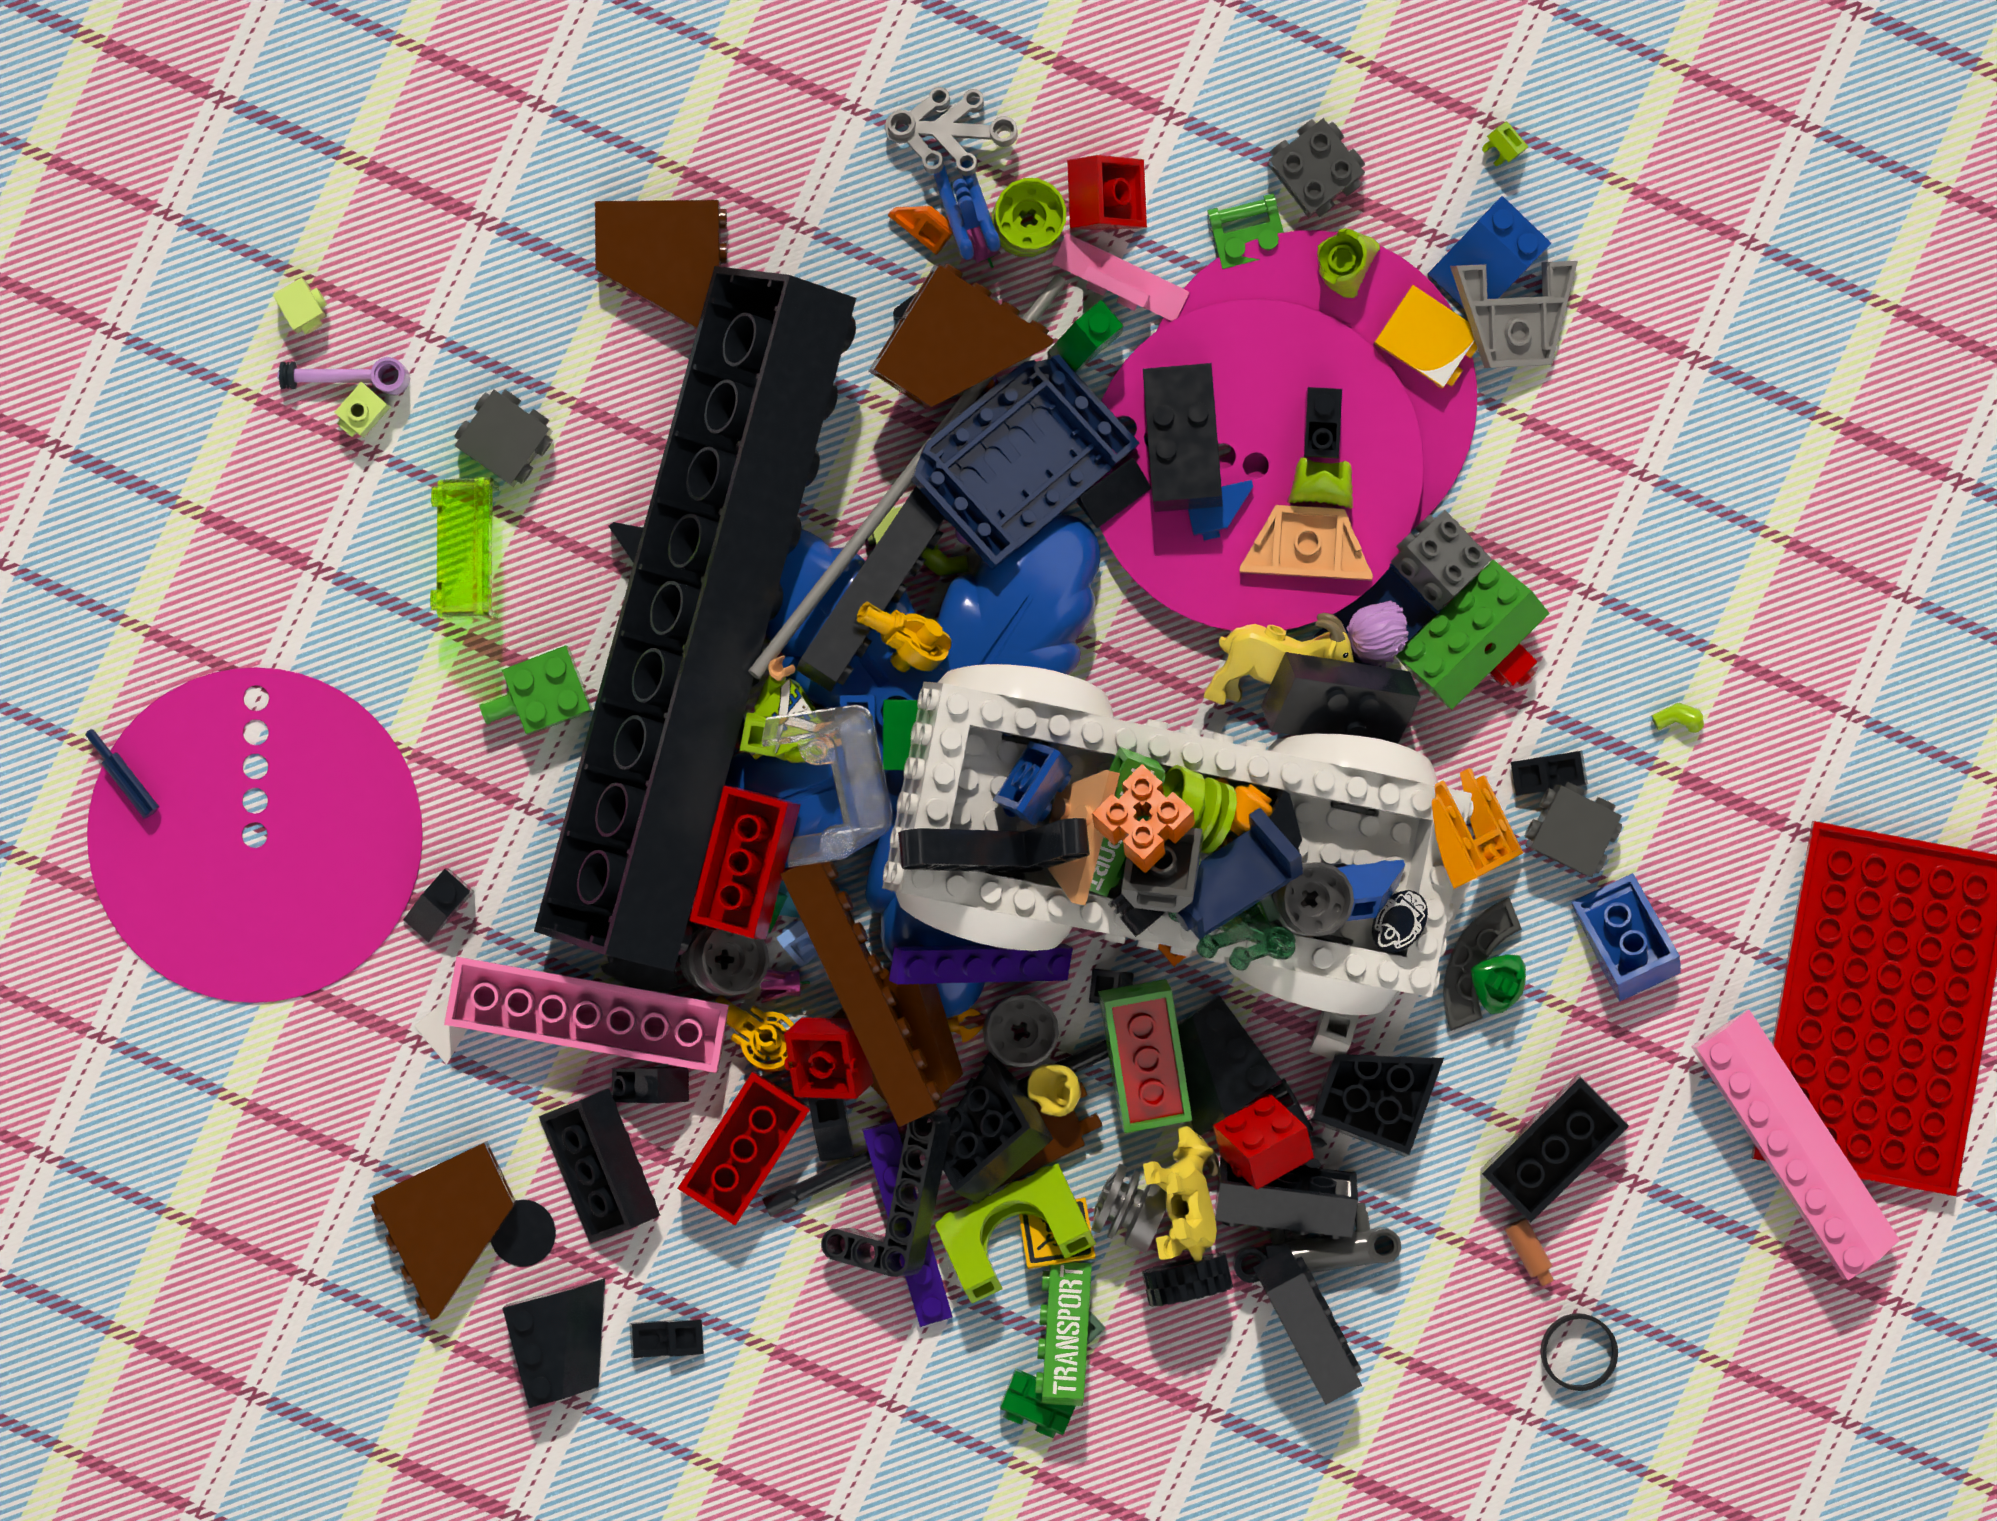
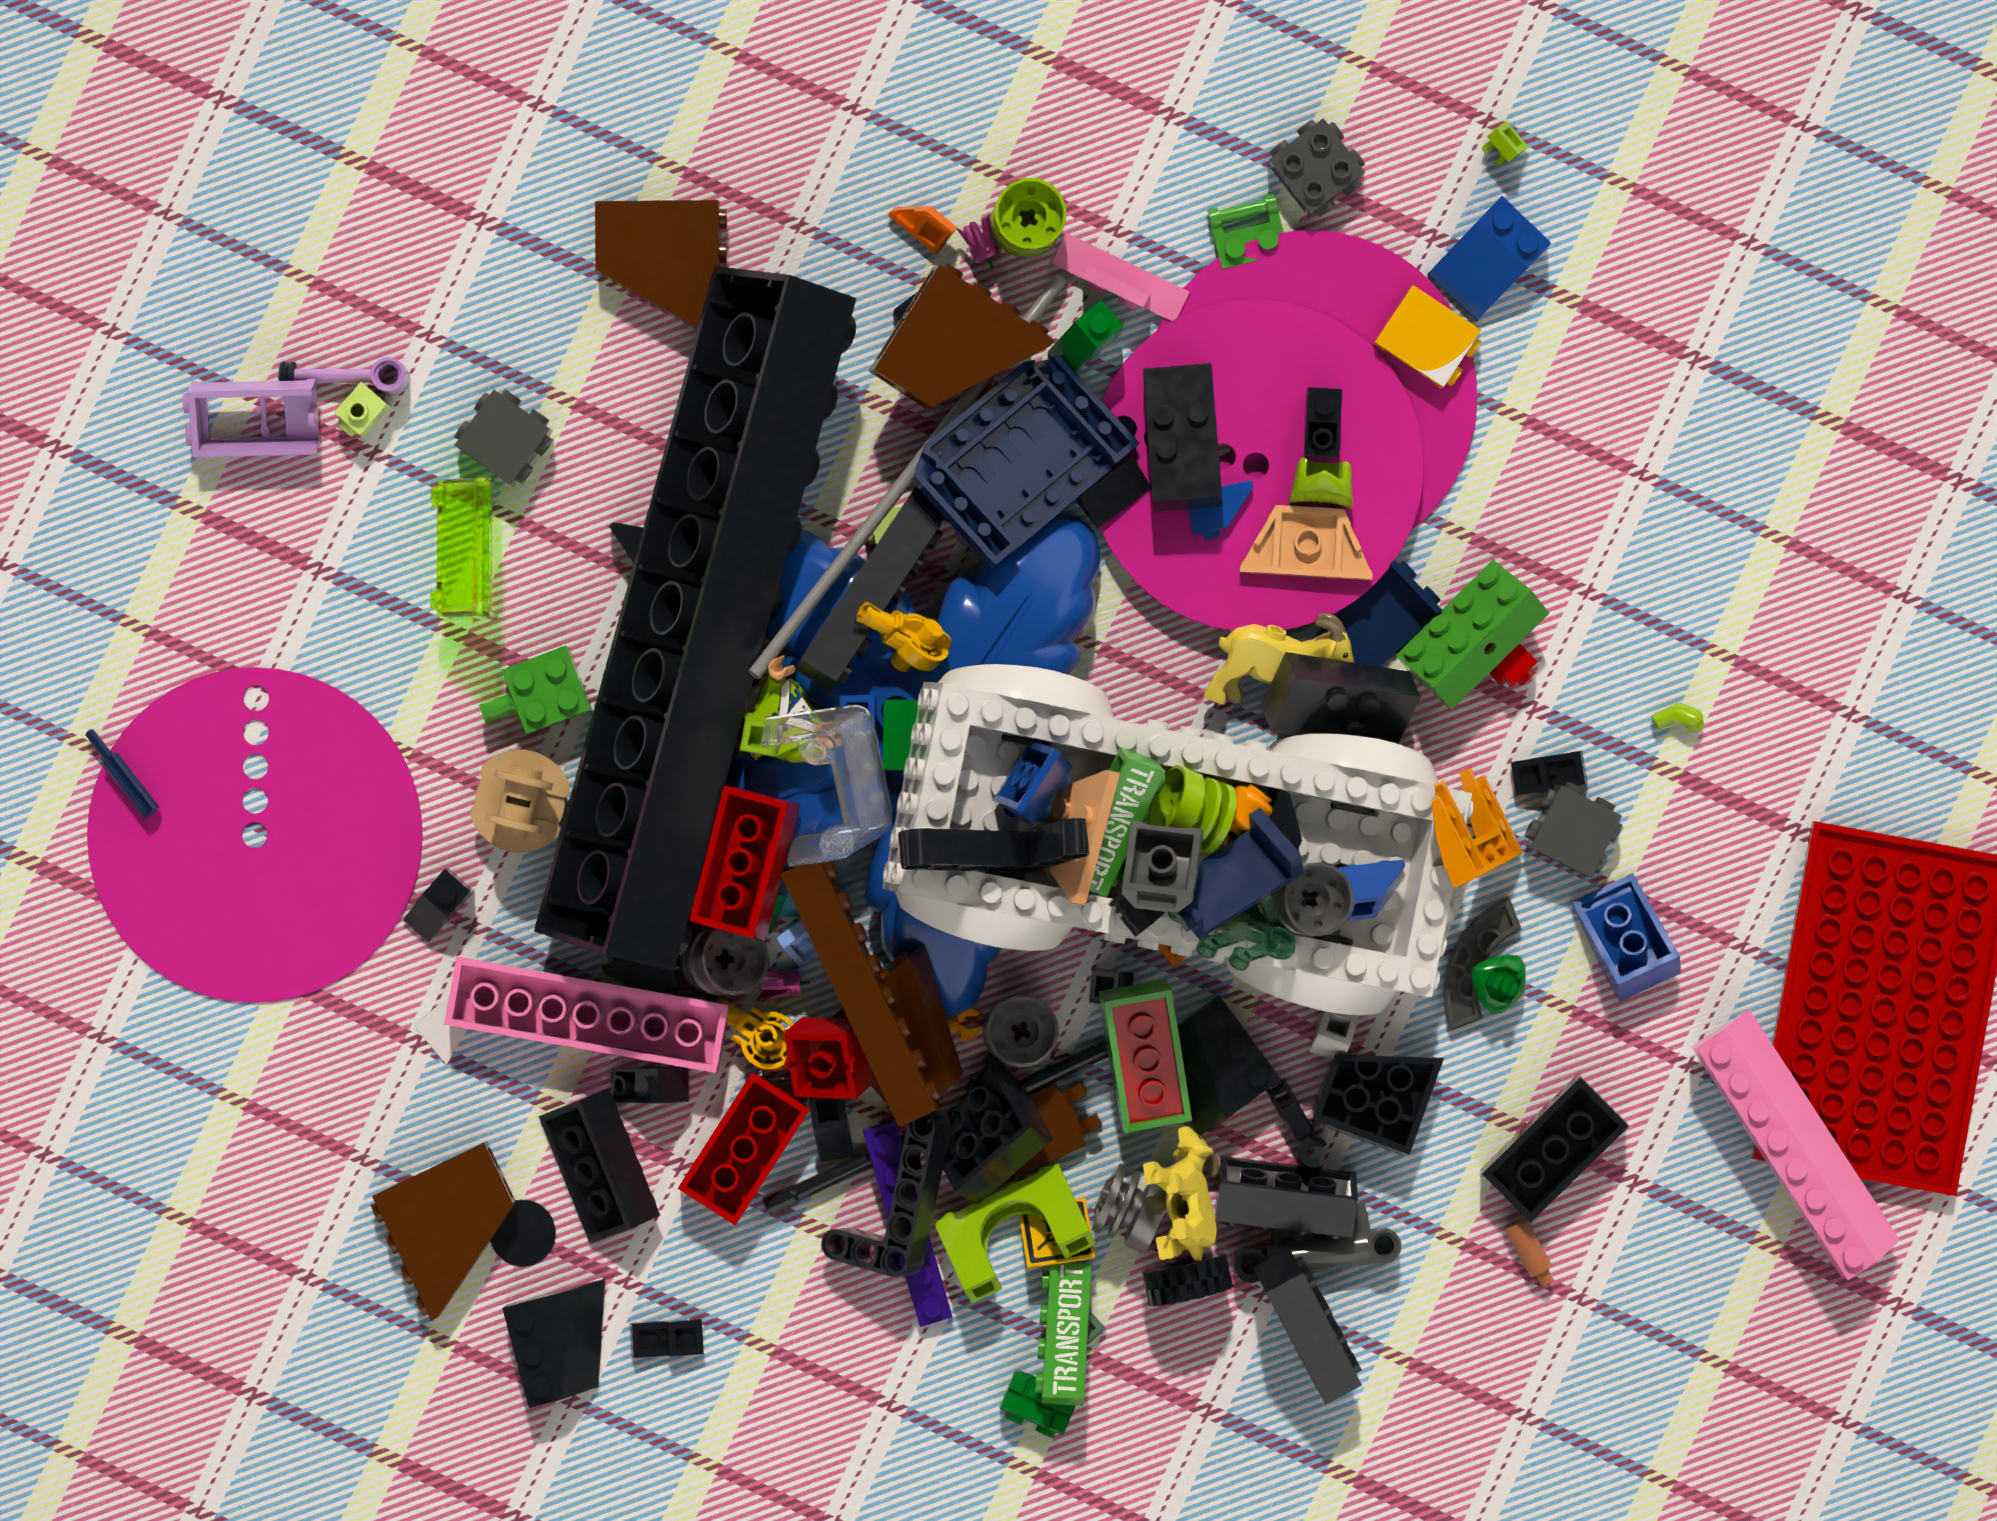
yellowish green brick [273,277,327,334] -> none
light grey plant [885,87,1018,176] -> none
dark purple plate [889,944,1073,984] -> none
lime arm [921,544,969,576] -> none
blue piece [933,160,1001,260] -> none
light yellow hair [1027,1064,1081,1117] -> none
red slope [1067,155,1147,230] -> none
orange brick [1092,764,1195,873] -> none
red brick [1213,1094,1314,1190] -> none
lime hair [1317,228,1380,298] -> none
lavender hair [1346,601,1409,668] -> none
black sticker [1372,890,1428,953] -> none
dark grey brick [1391,510,1492,611] -> none
light grey wing [1450,261,1578,368] -> none
black tyre [1540,1313,1618,1391] -> none
none -> lavender door [183,379,320,457]
none -> tan piece [470,750,570,853]

